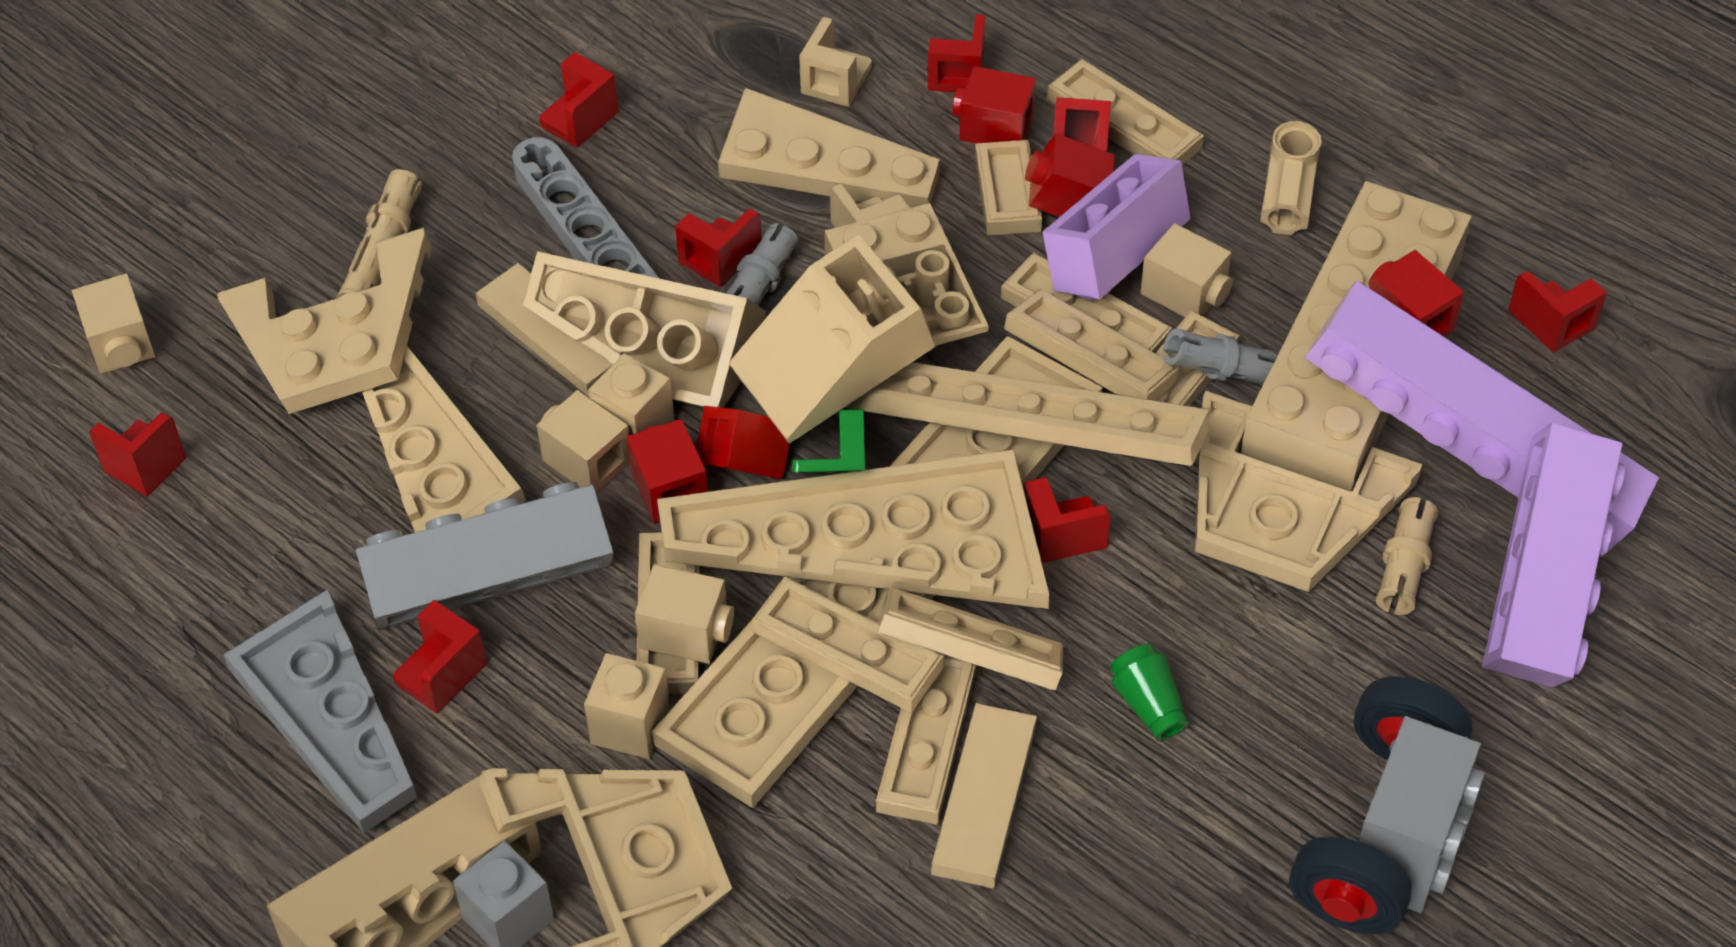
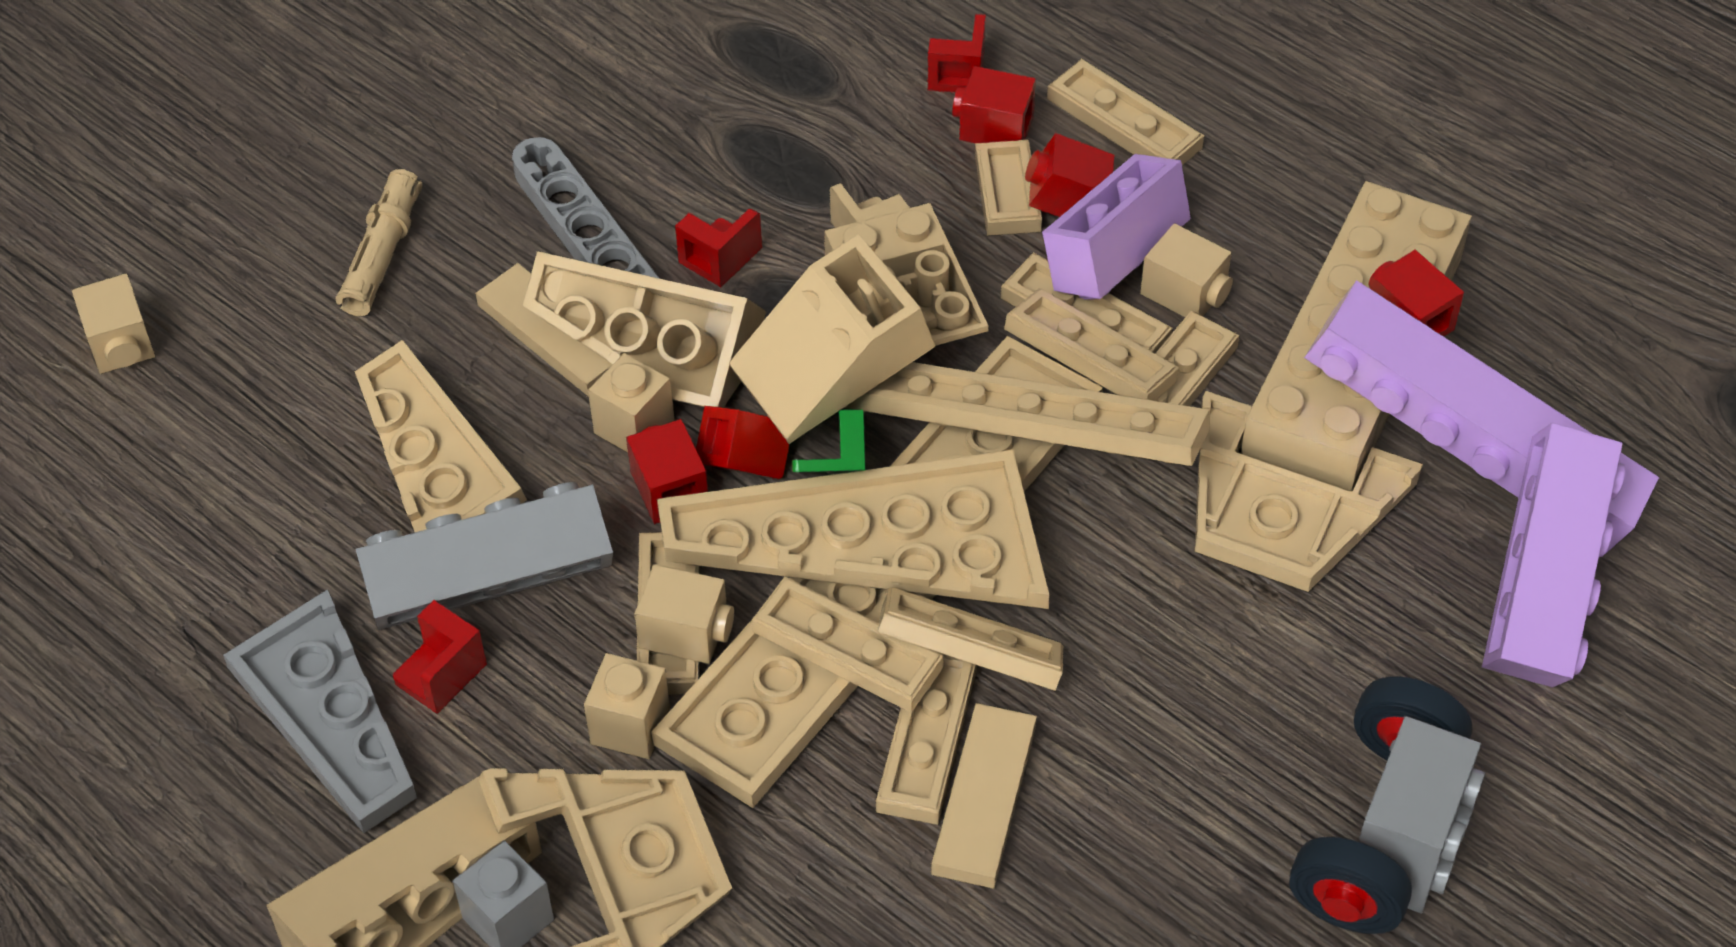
red panel [89,412,187,497] -> none
tan wing [217,228,432,414] -> none
tan brick [536,390,630,493] -> none
red panel [539,52,619,148] -> none
tan wing [718,88,940,208] -> none
light grey pin [726,223,799,305] -> none
tan panel [799,17,872,107] -> none
red panel [1023,477,1110,563] -> none
red brick [1053,97,1111,152] -> none
green cone [1110,644,1189,741] -> none
light grey pin [1163,328,1278,386] -> none
tan piece [1260,121,1321,235] -> none
tan pin [1376,497,1438,615] -> none
red panel [1508,271,1607,353] -> none

